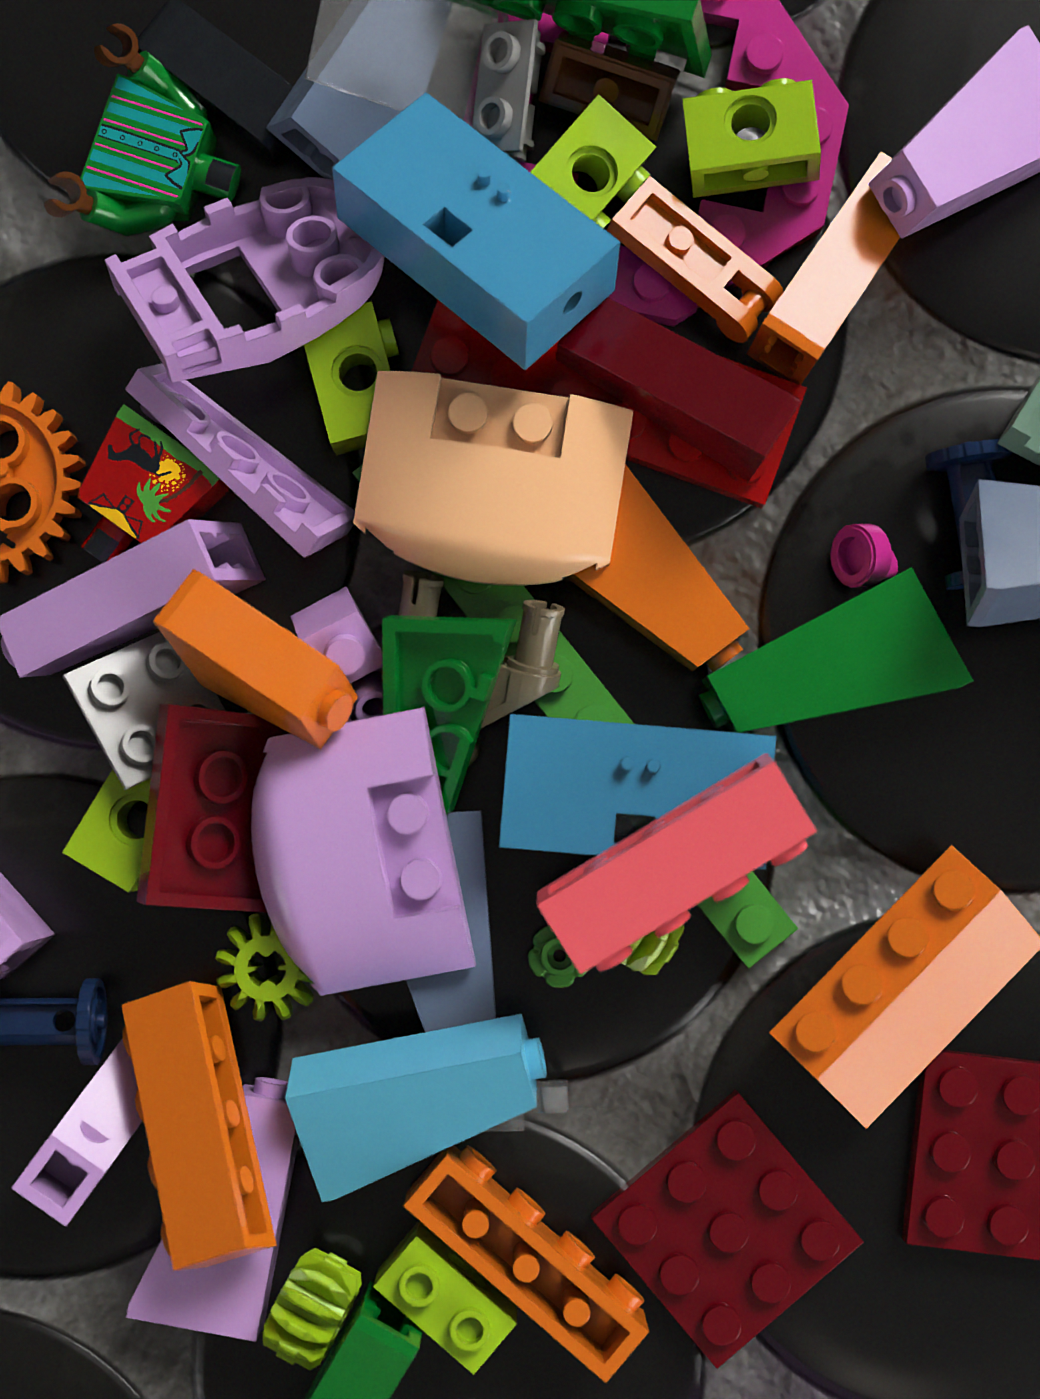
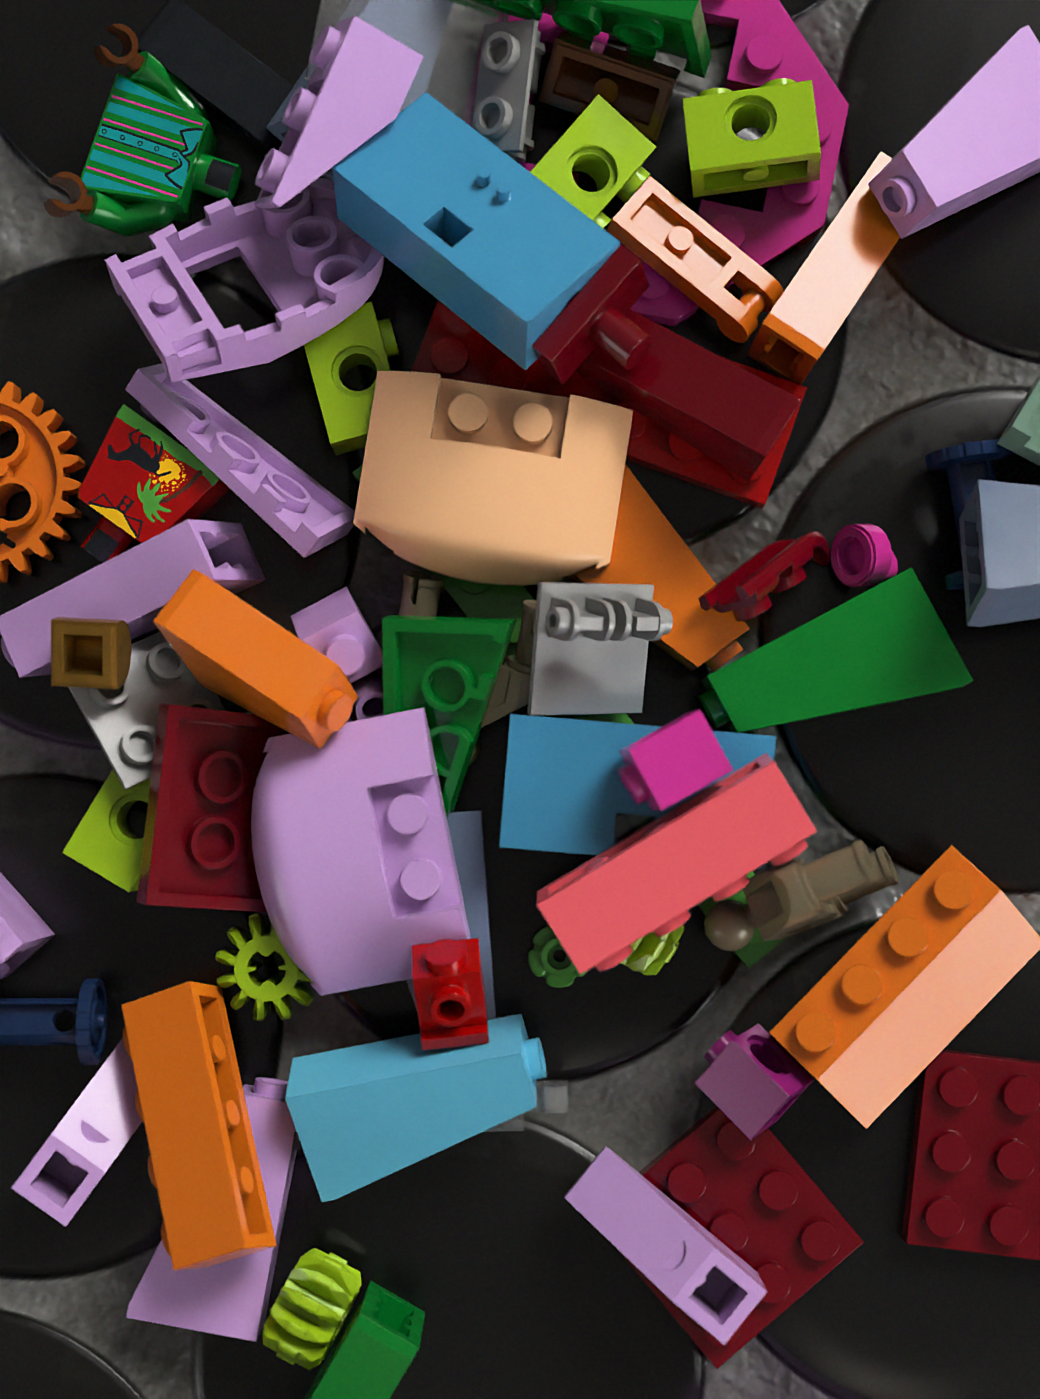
lime brick [373,1220,517,1375] -> none
orange brick [403,1145,649,1383] -> none
none -> pearl gold brick [51,617,131,689]
none -> lavender slope [255,15,424,209]
none -> red brick [412,938,489,1051]
none -> light grey hinge [527,582,673,715]
none -> dark red tile [532,245,652,385]
none -> lavender slope [564,1145,767,1345]
none -> dark pink brick [618,710,733,811]
none -> magenta brick [695,1023,814,1140]
none -> dark red piece [699,531,830,621]
none -> dark tan connector [704,840,900,951]

